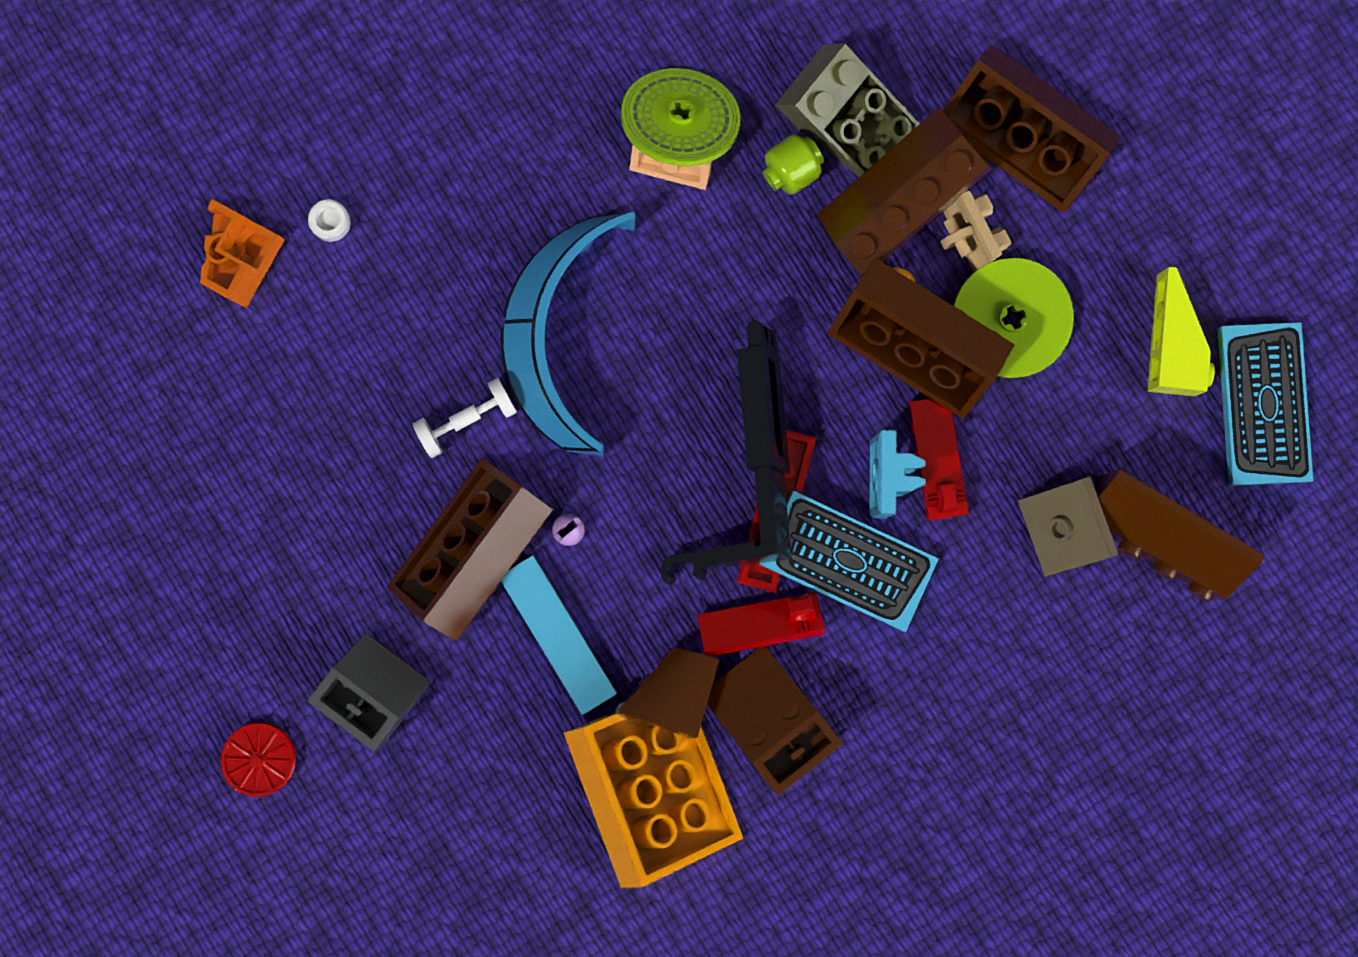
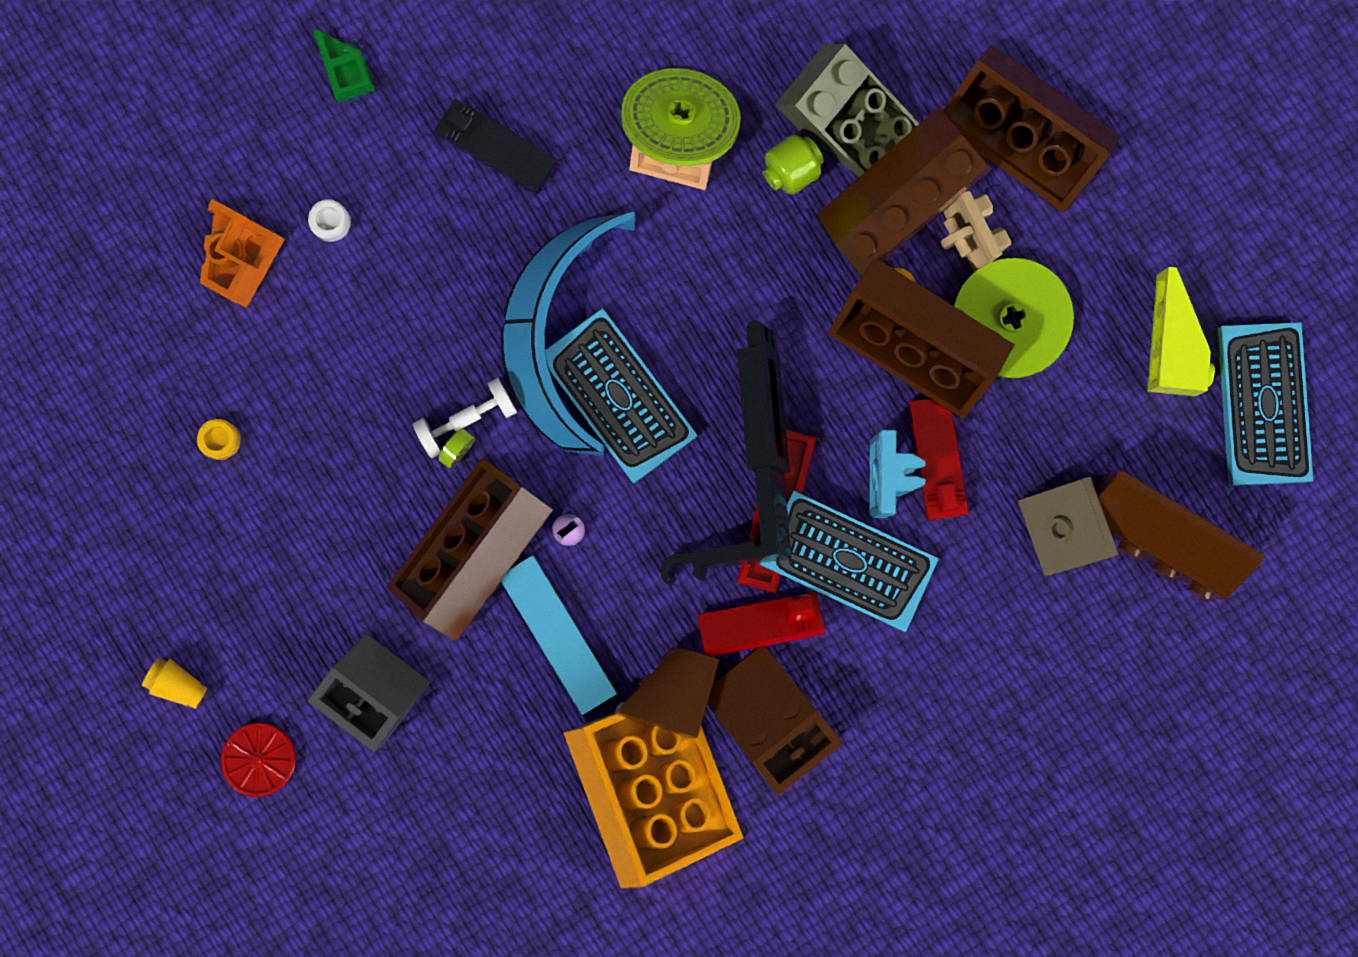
none -> yellow cone [142,657,208,709]
none -> yellow tile [197,419,241,460]
none -> green tile [313,30,375,103]
none -> black hinge [434,98,557,195]
none -> lime tile [438,429,475,469]
none -> tile [545,308,698,484]

